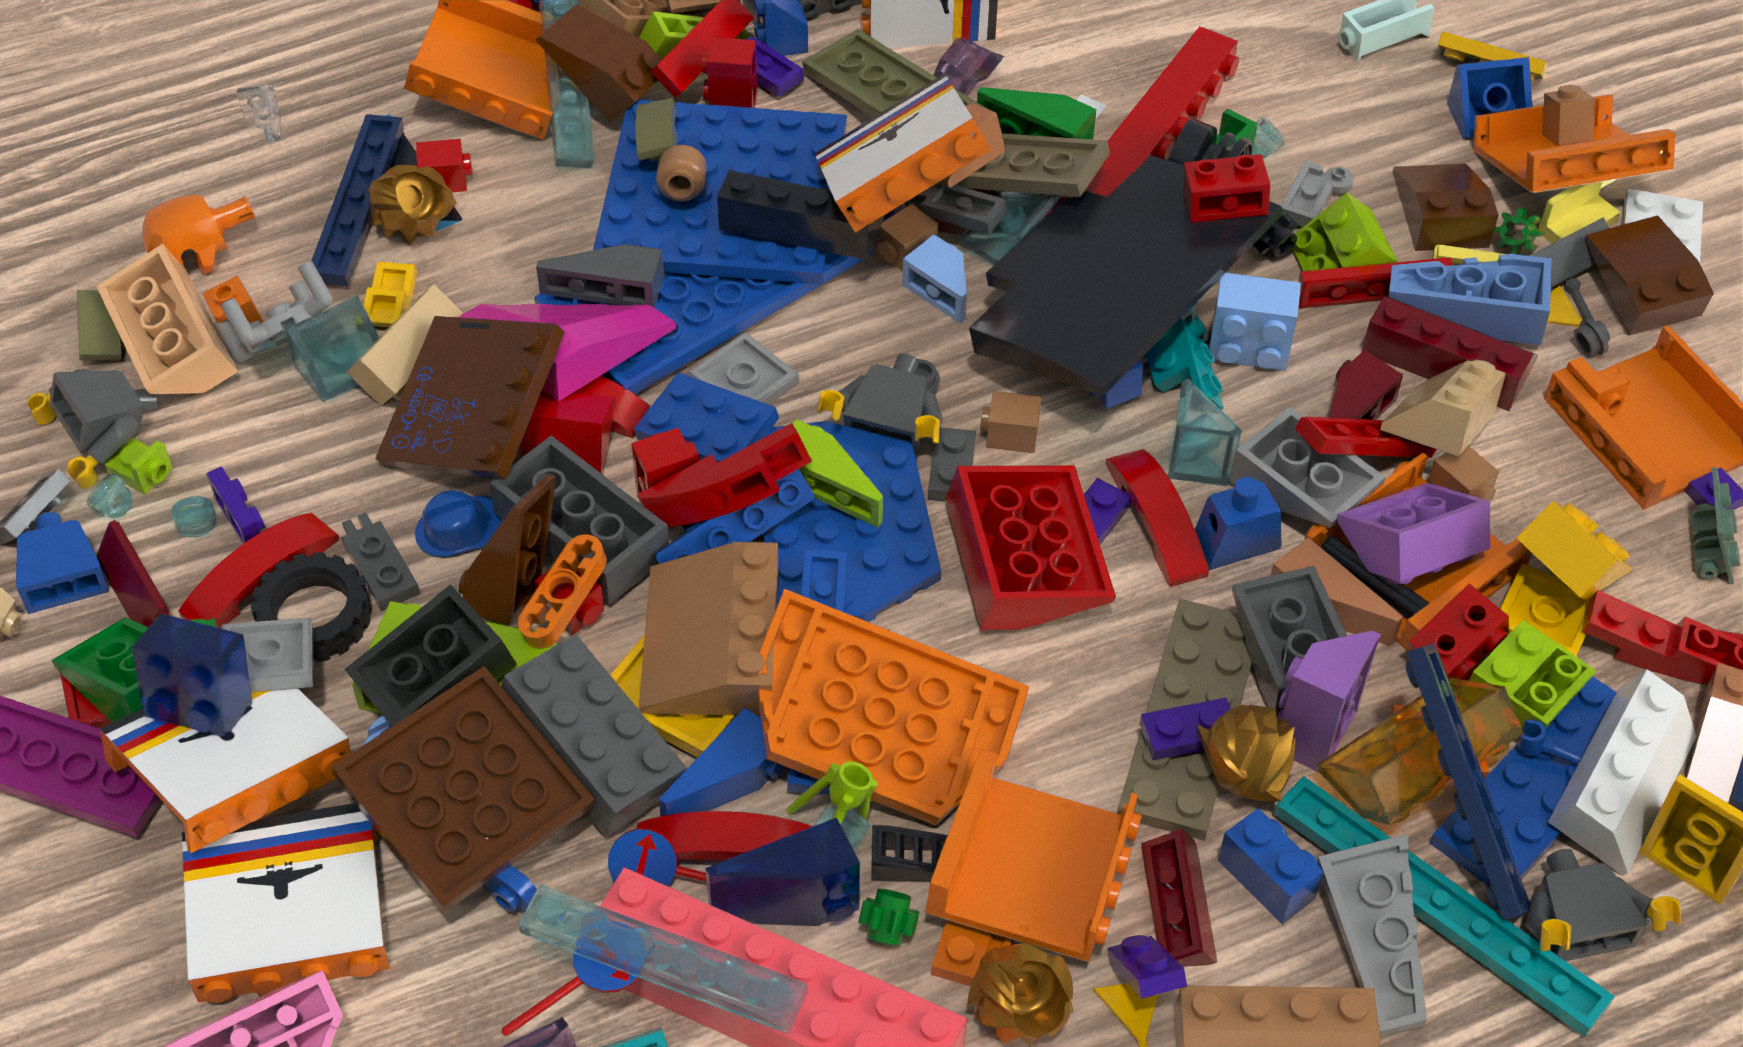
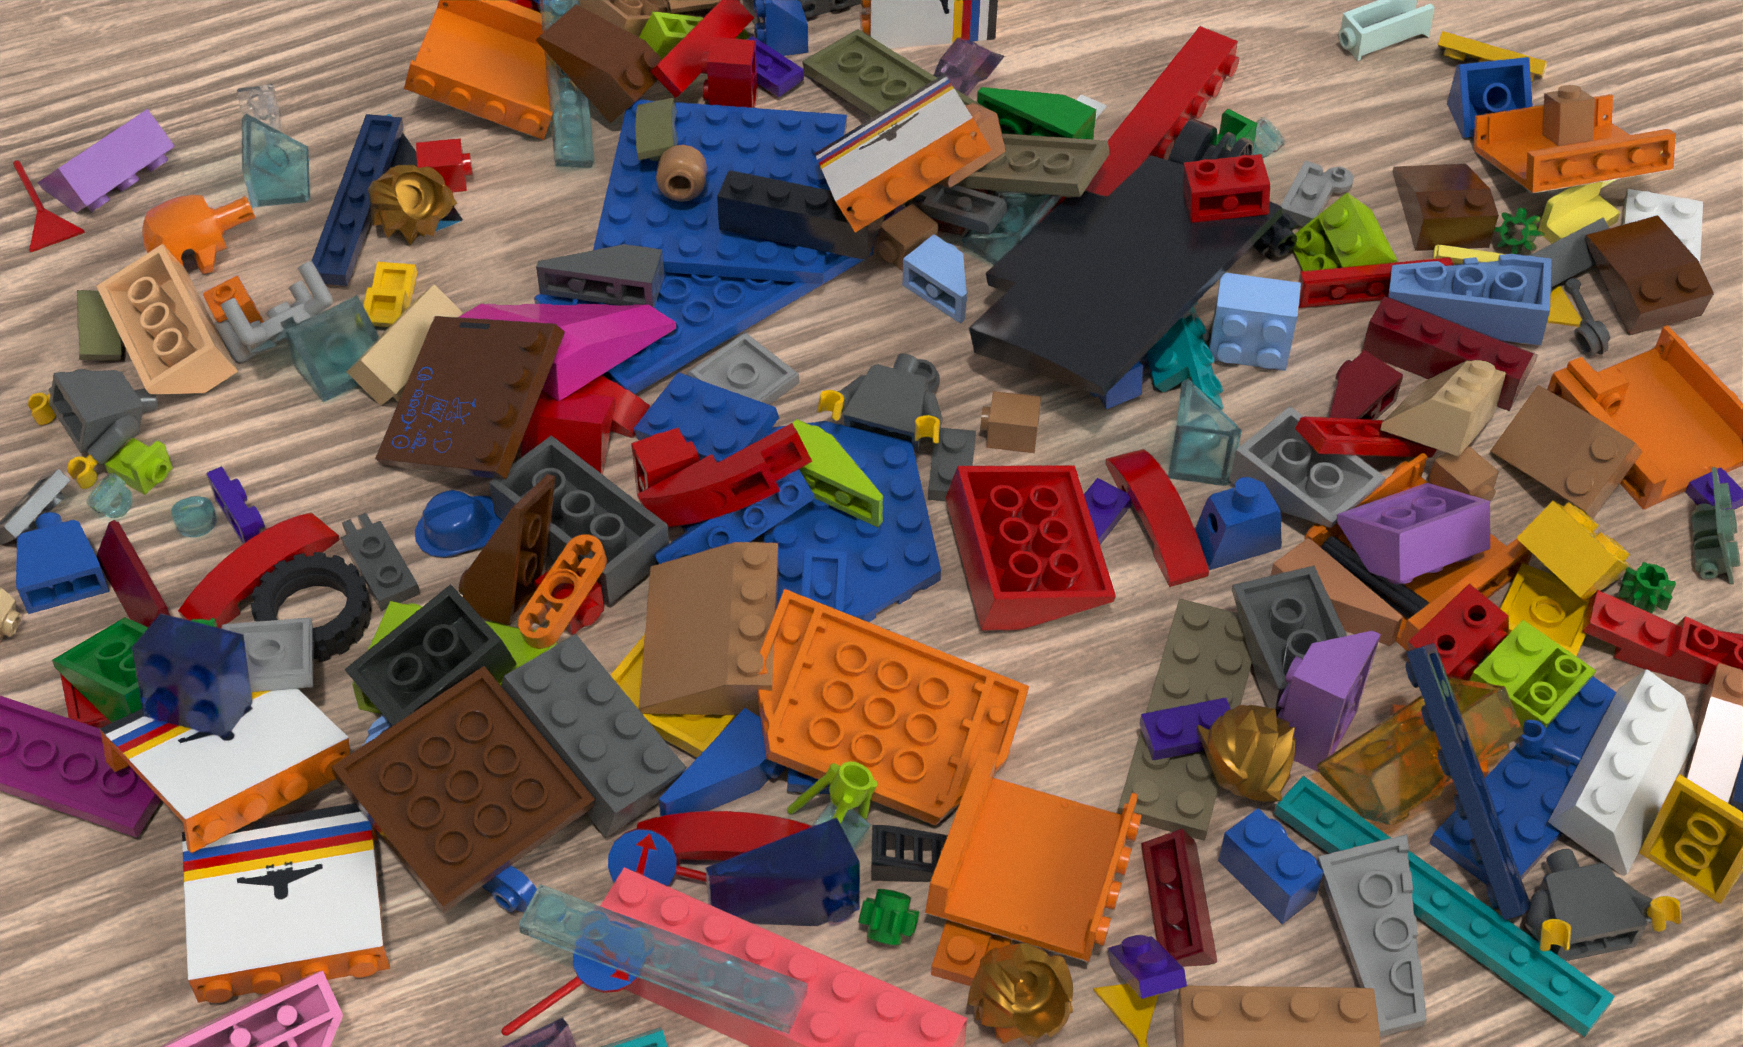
none -> red piece [13,160,85,253]
none -> medium lavender slope [38,109,175,213]
none -> clear light blue slope [242,113,310,208]
none -> medium nougat slope [1490,385,1642,519]
none -> green gear [1618,562,1676,614]

